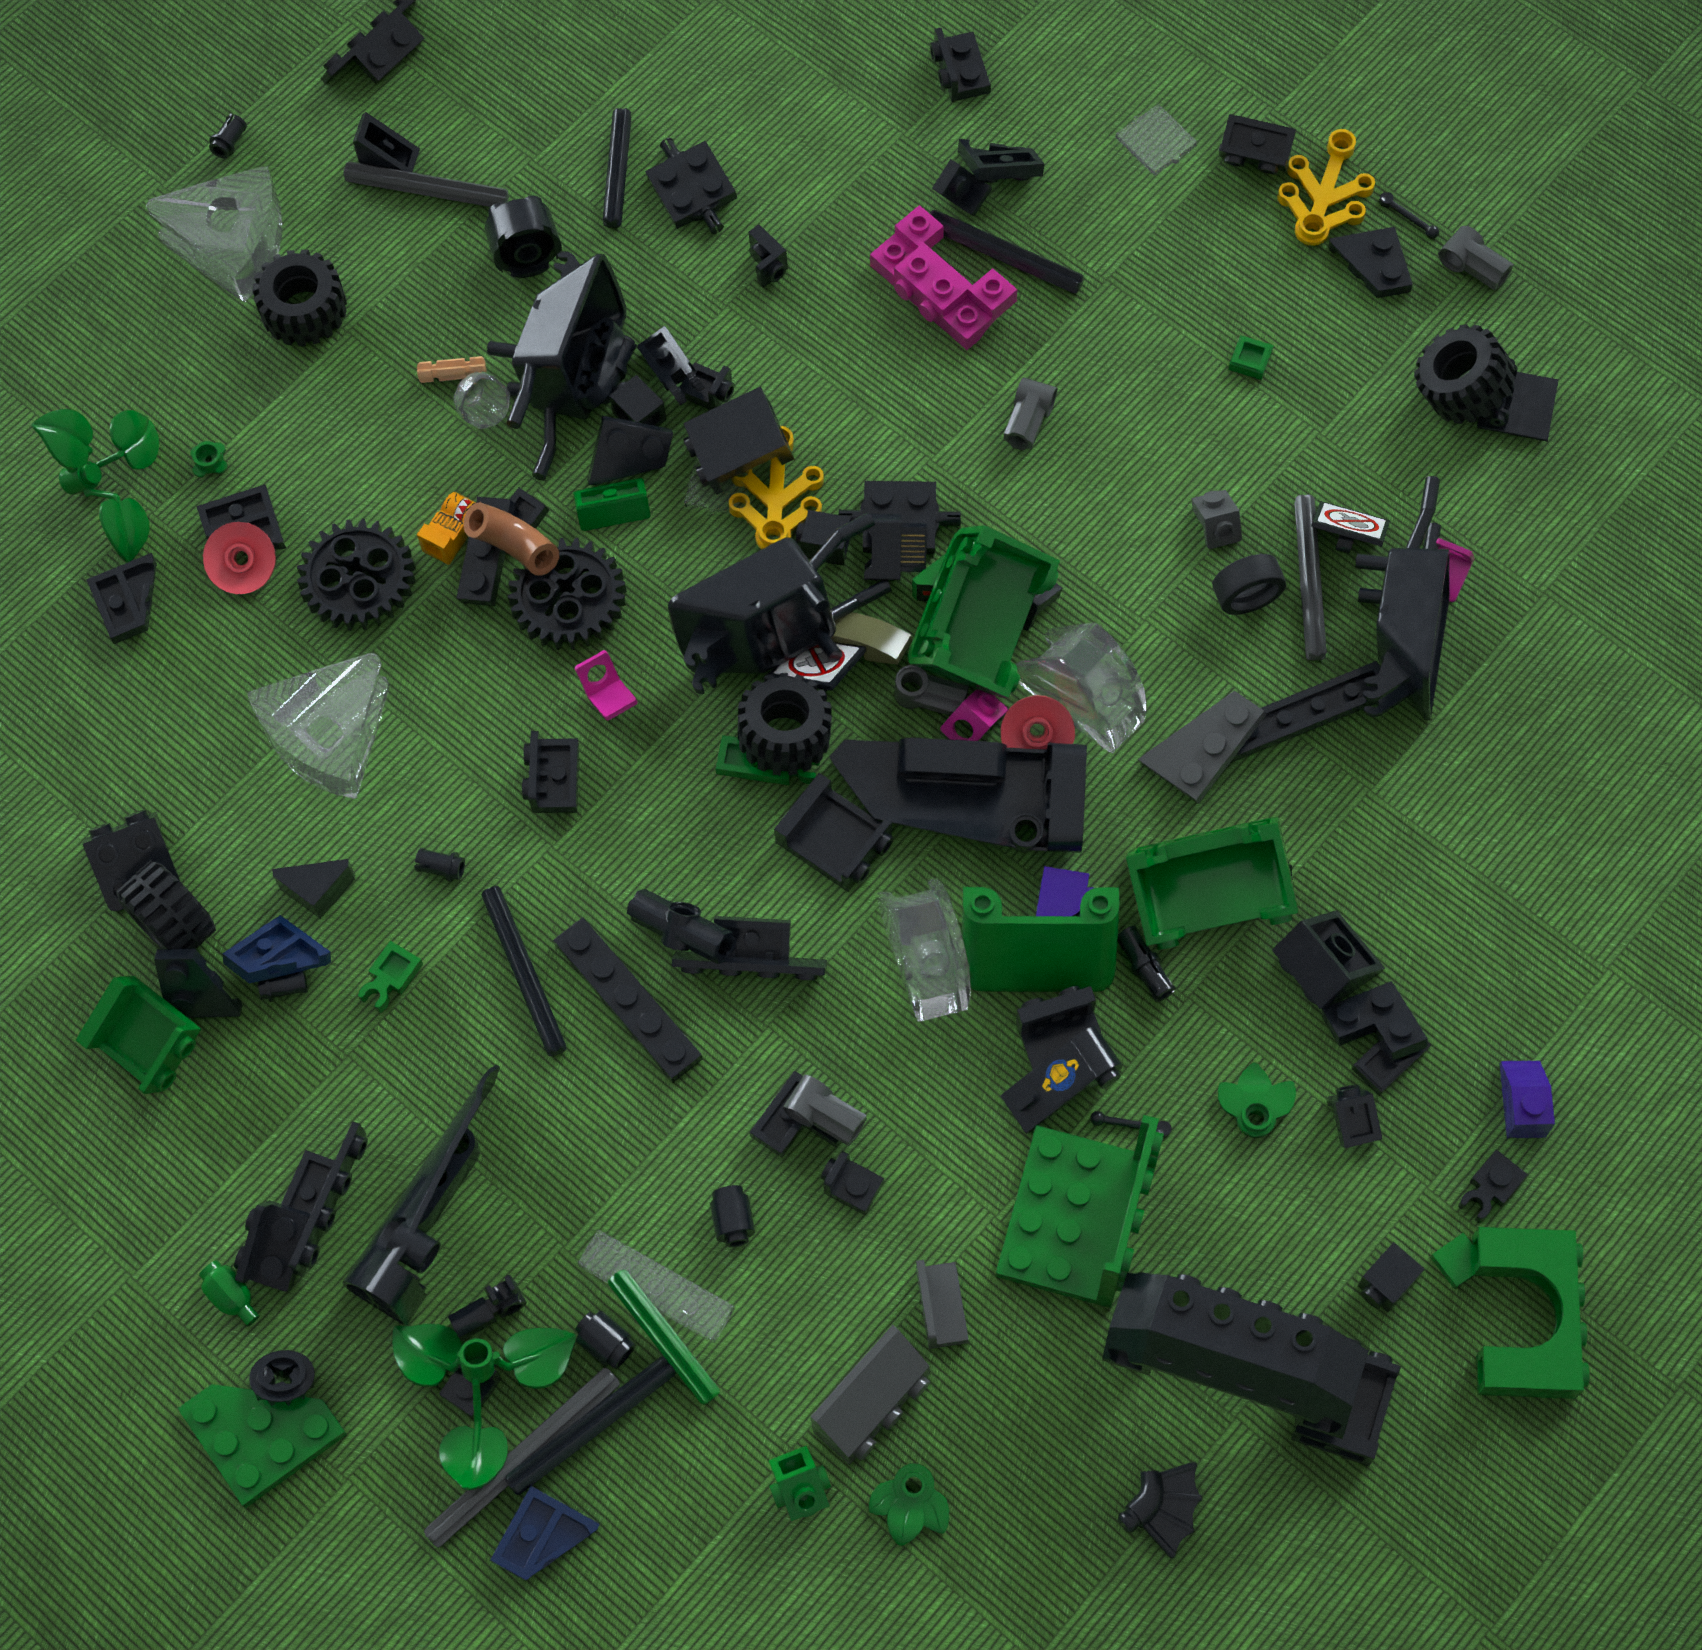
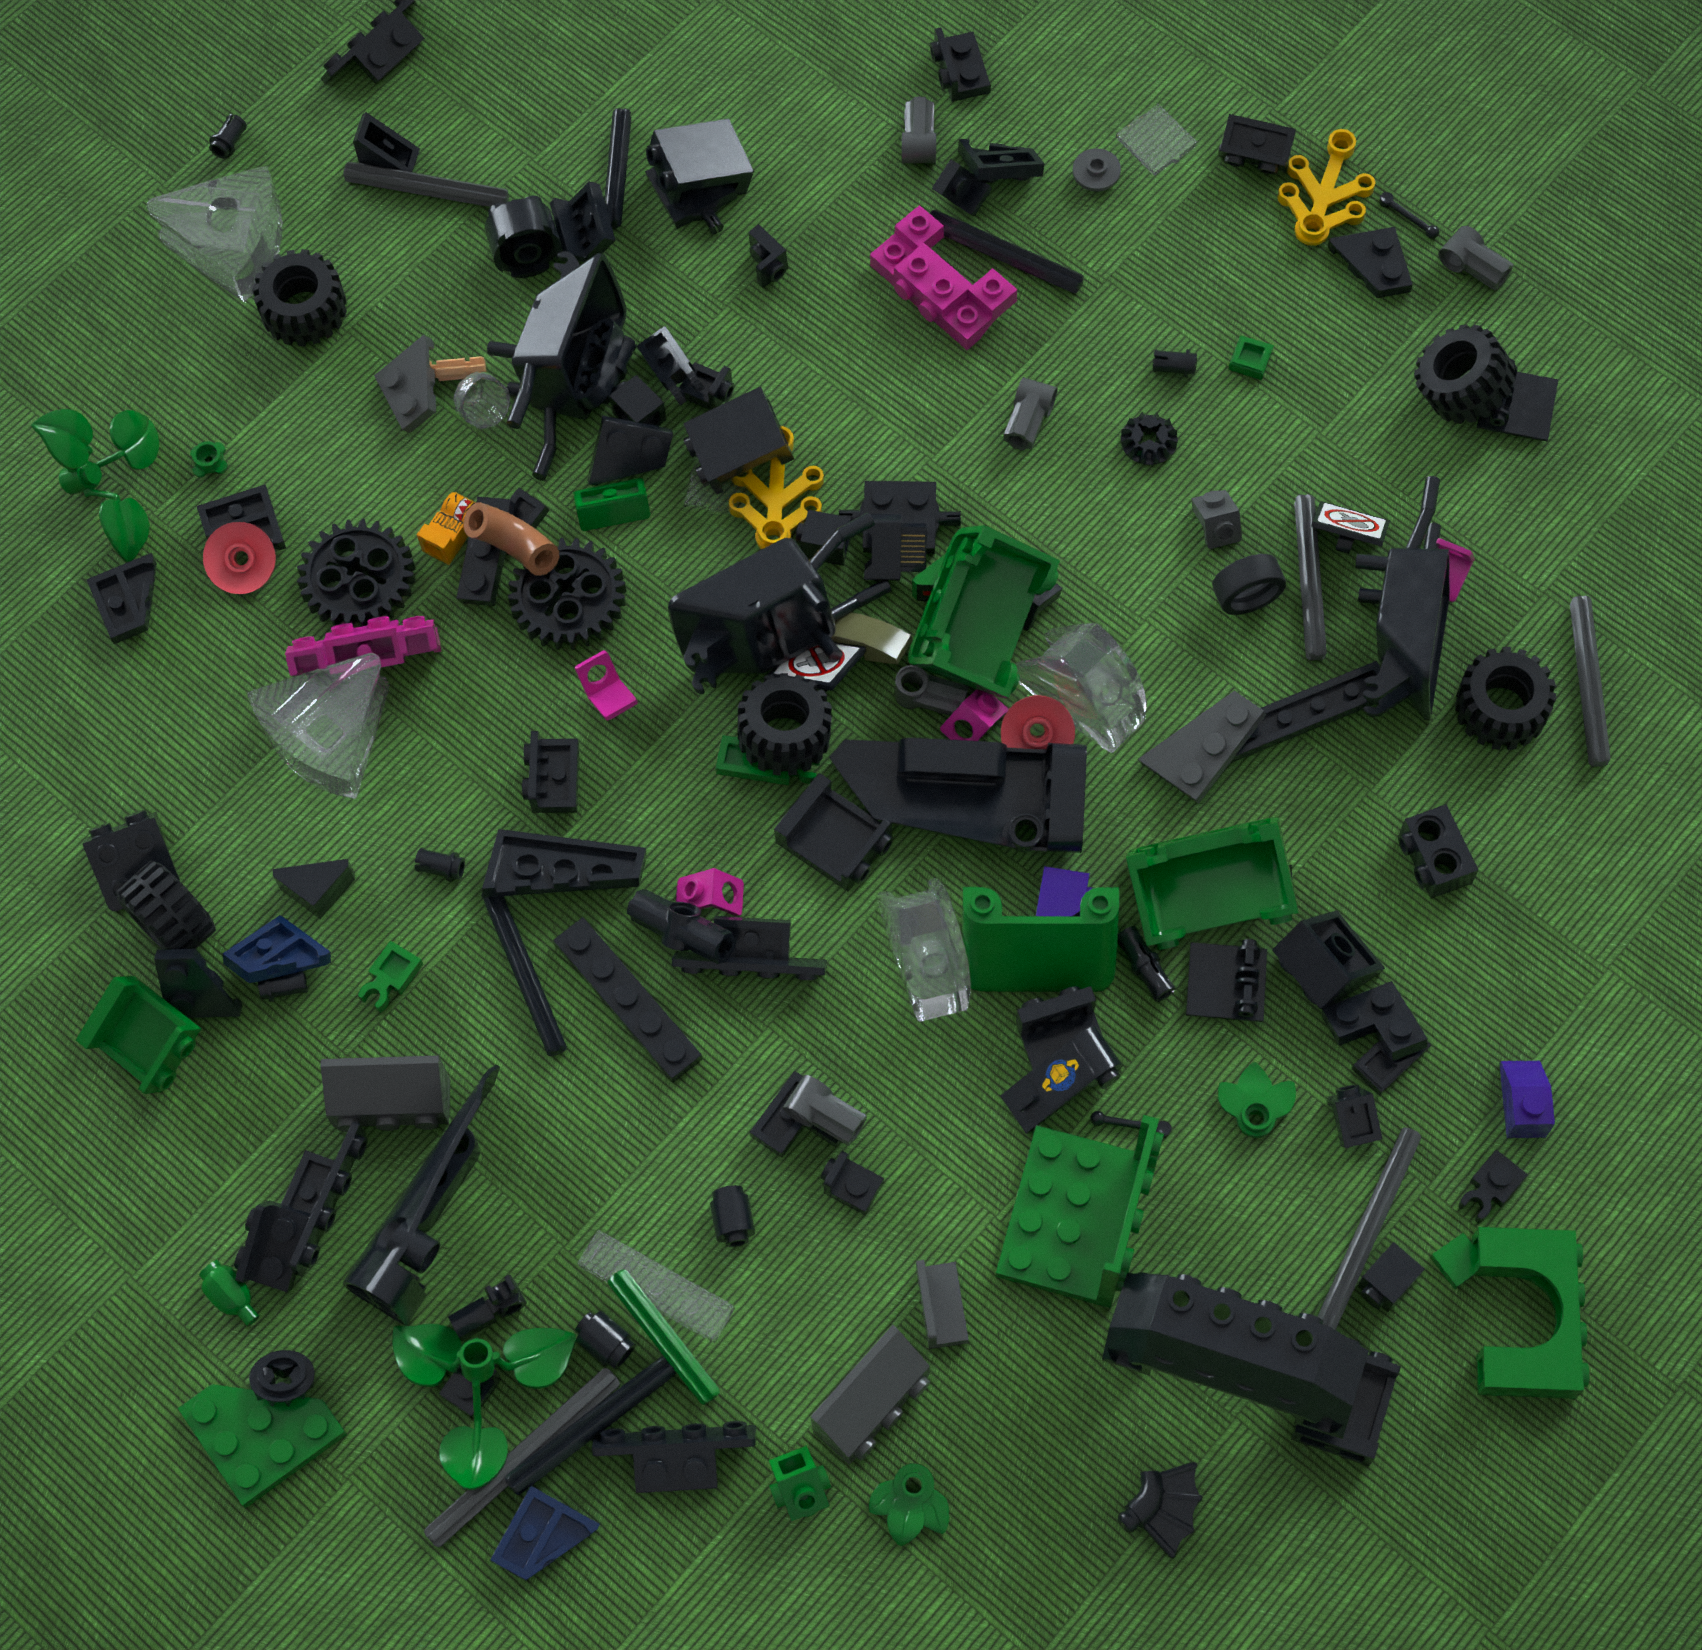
none -> dark pink bracket [285,616,442,679]
none -> dark grey slope [320,1055,450,1132]
none -> dark grey wing [374,335,436,433]
none -> black wing [482,829,647,898]
none -> black bracket [550,181,616,262]
none -> black bracket [592,1421,756,1493]
none -> panel [646,119,754,204]
none -> dark pink bracket [676,868,744,916]
none -> dark grey piece [902,97,936,164]
none -> dark grey piece [1073,148,1121,192]
none -> black gear [1121,412,1178,465]
none -> black pin [1153,349,1197,378]
none -> black hinge [1186,939,1267,1022]
none -> dark grey axle [1317,1127,1421,1330]
none -> black brick [1398,804,1478,899]
none -> black tyre [1455,647,1556,750]
none -> dark grey axle [1570,596,1611,767]

